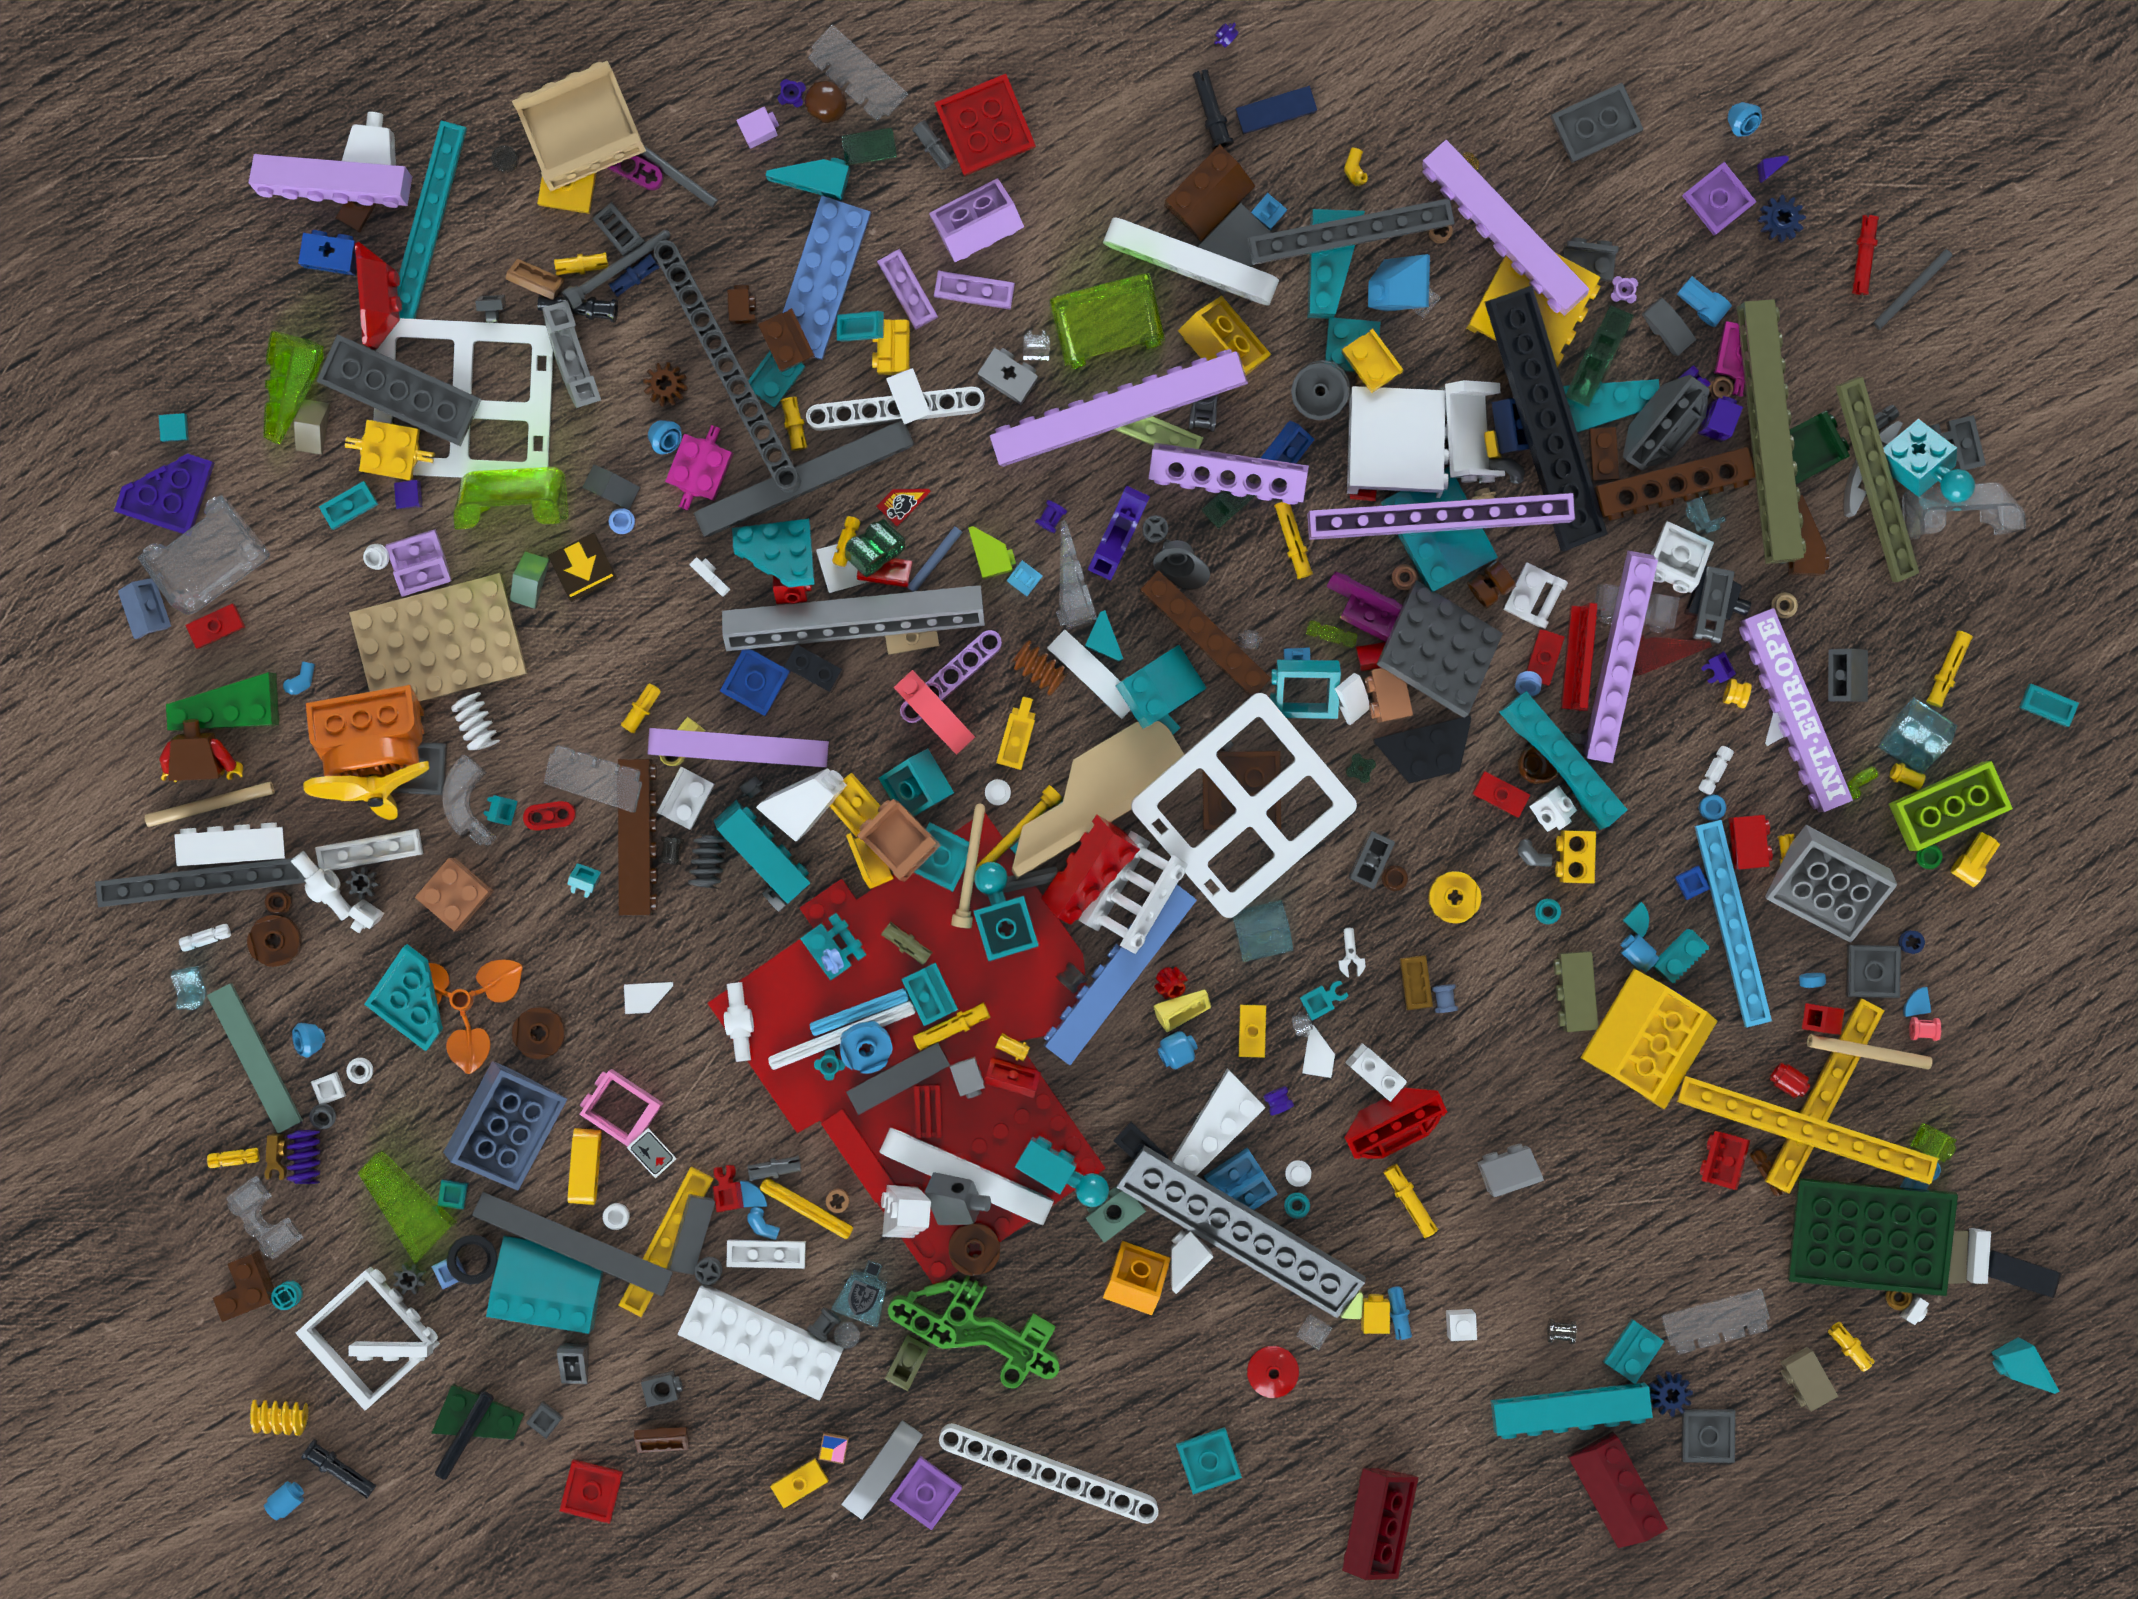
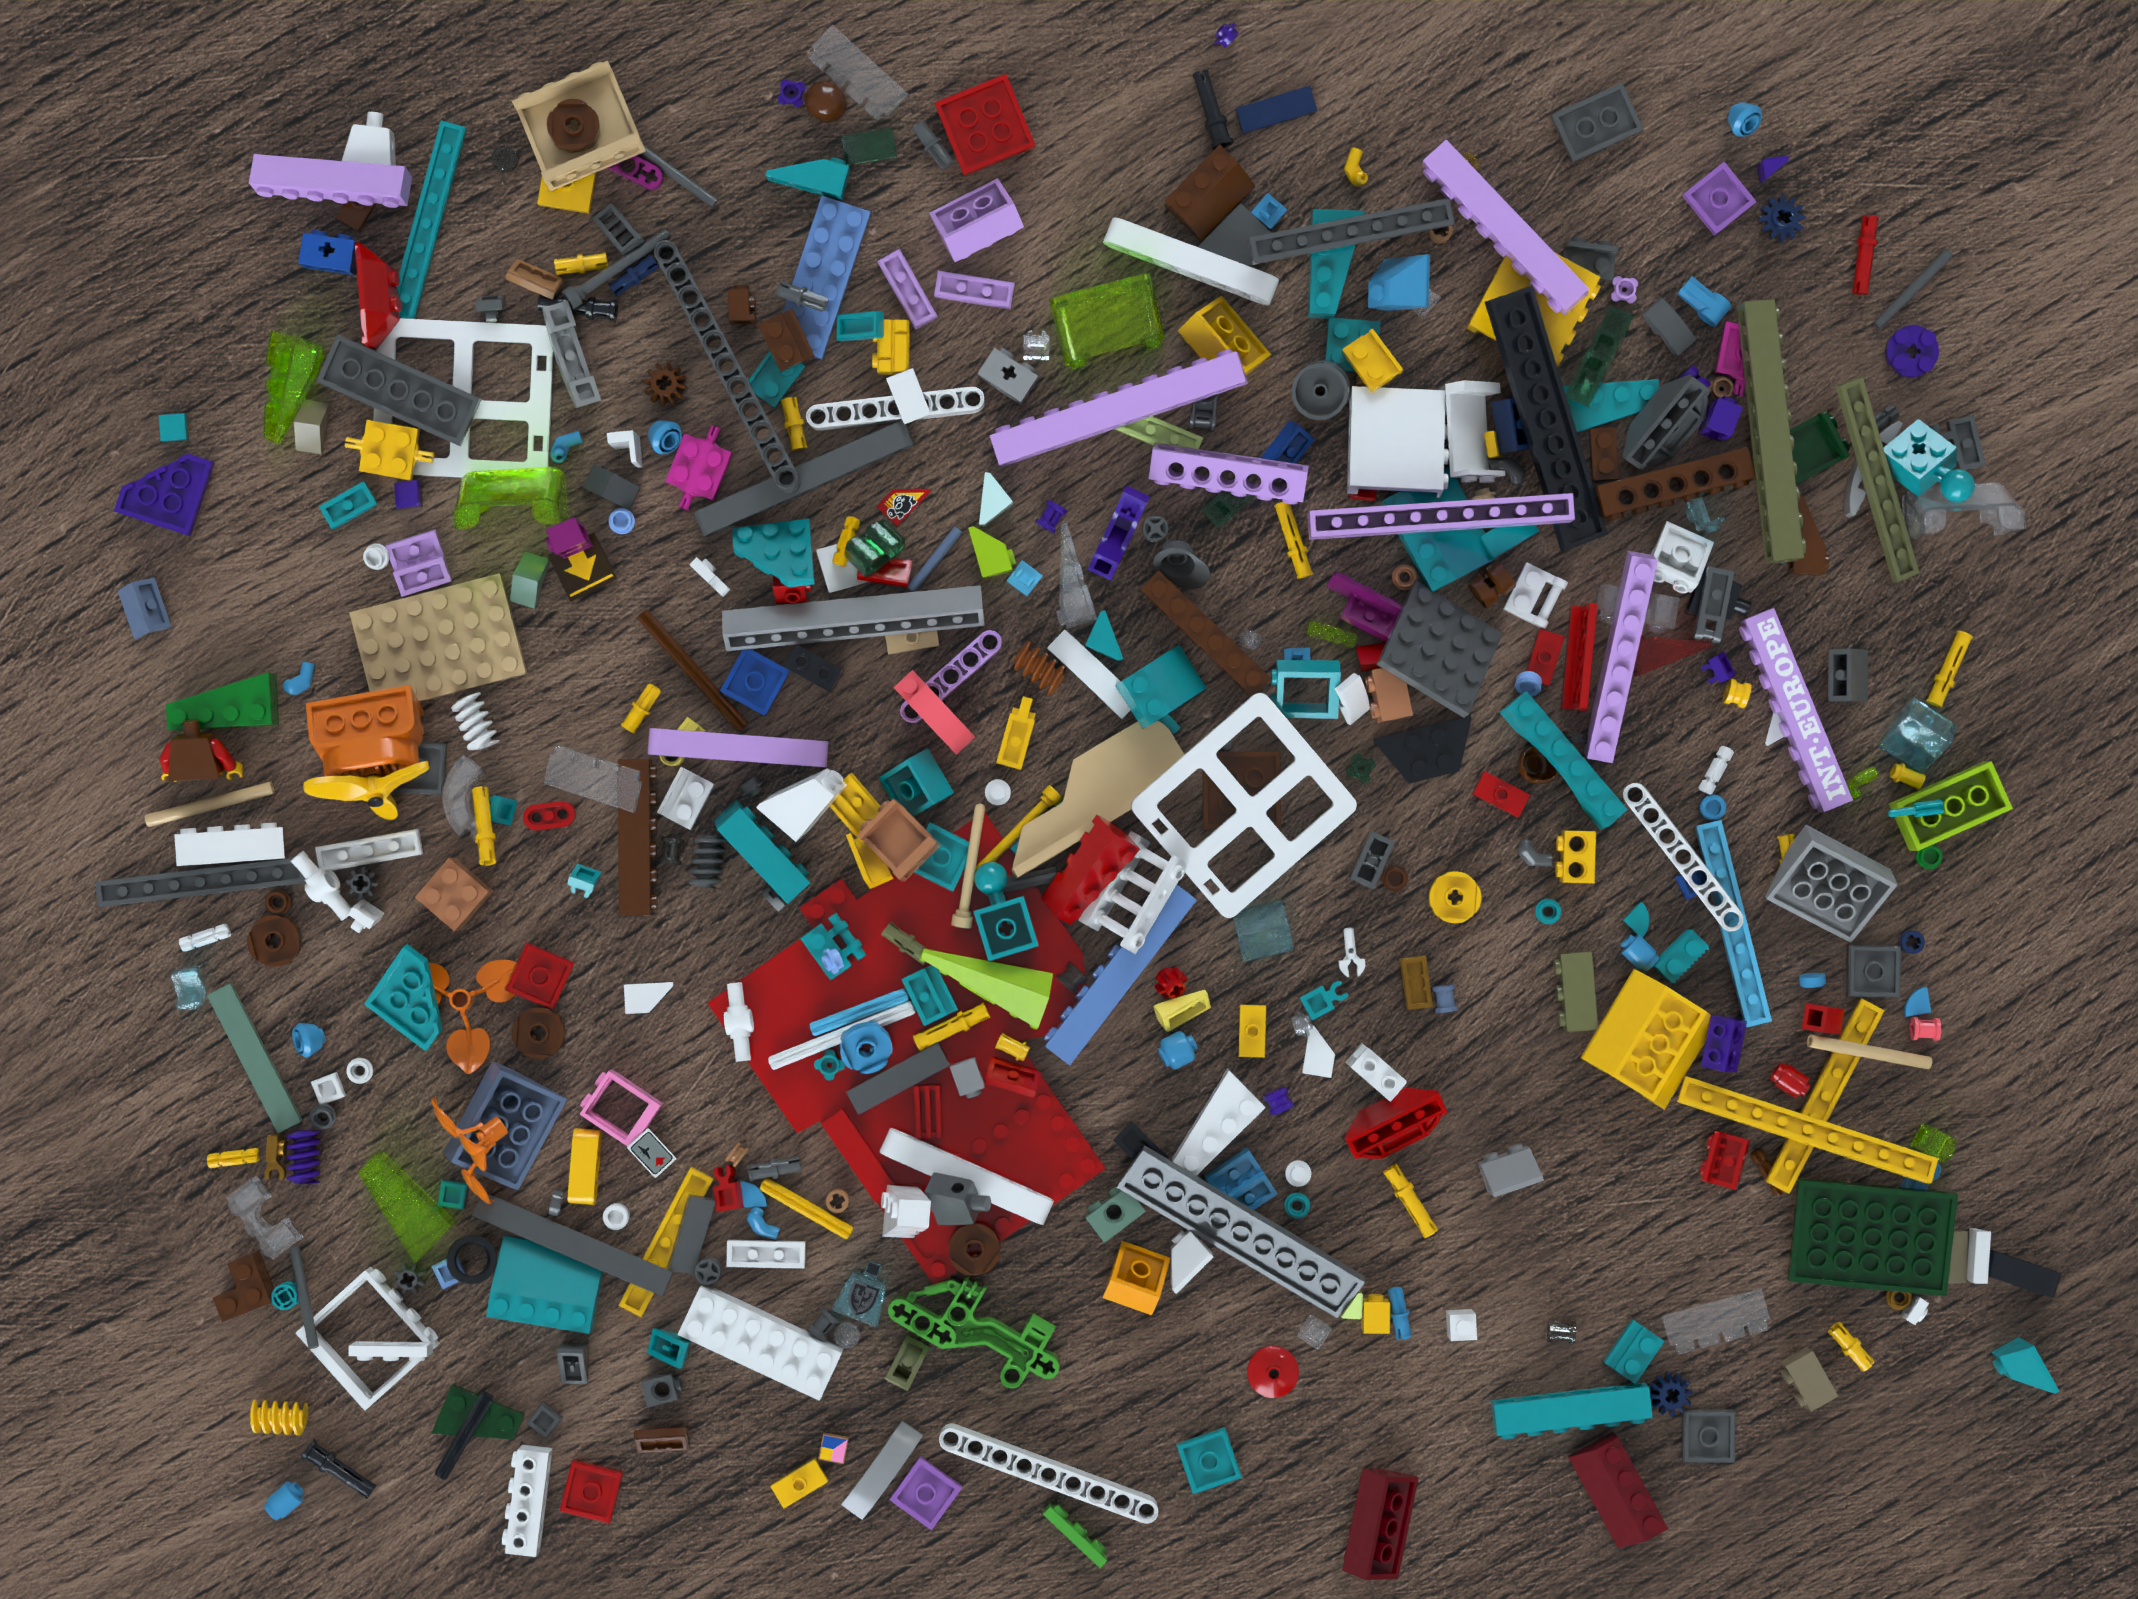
clear windscreen [137,495,270,615] -> none
red plate [185,603,245,649] -> none
lavender brick [736,107,779,149] -> none
teal brick [1015,1136,1109,1207] -> none
white brick [1530,786,1577,832] -> none
red brick [1728,815,1773,870] -> none
tan plate [1771,592,1798,619] -> none
yellow piece [1951,832,2000,887] -> none
teal tile [2019,684,2079,727] -> none
none -> dark grey bar [289,1246,319,1349]
none -> orange plant [431,1096,508,1205]
none -> yellow pin [472,786,496,866]
none -> white brick [502,1444,553,1557]
none -> red plate [504,942,574,1010]
none -> magenta brick [545,517,593,559]
none -> reddish brown plate [547,99,600,152]
none -> dark grey tile [548,1189,564,1216]
none -> dark azure arm [550,431,583,463]
none -> white panel [607,430,643,468]
none -> reddish brown axle [638,610,748,732]
none -> teal slope [647,1328,691,1369]
none -> medium nougat bush [725,1142,749,1168]
none -> dark grey axle [776,281,829,312]
none -> lime wedge [919,949,1053,1030]
none -> light aqua slope [979,472,1013,527]
none -> bright green plate [1043,1502,1107,1568]
none -> teal slope [1478,525,1539,559]
none -> white beam [1623,783,1744,931]
none -> dark purple brick [1701,1015,1747,1072]
none -> dark purple plate [1885,325,1939,378]
none -> teal axle [1888,799,1944,817]

